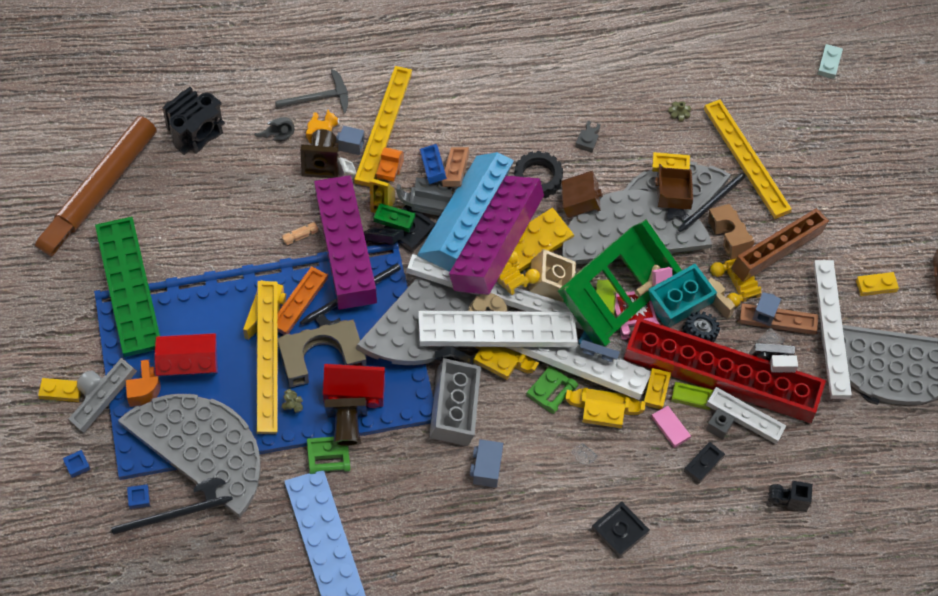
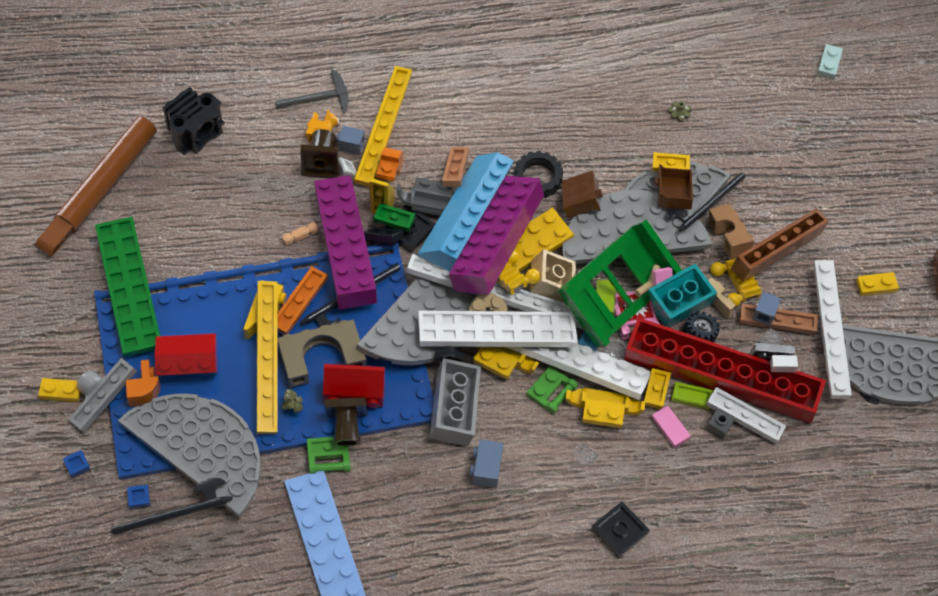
dark grey piece [254,117,295,141] -> none
blue tile [420,144,447,184] -> none
dark grey plate [575,121,601,152] -> none
sand blue plate [580,340,620,362] -> none
black plate [684,441,725,484] -> none
yellow plate [704,99,792,219] -> none
black brick [768,481,813,512] -> none

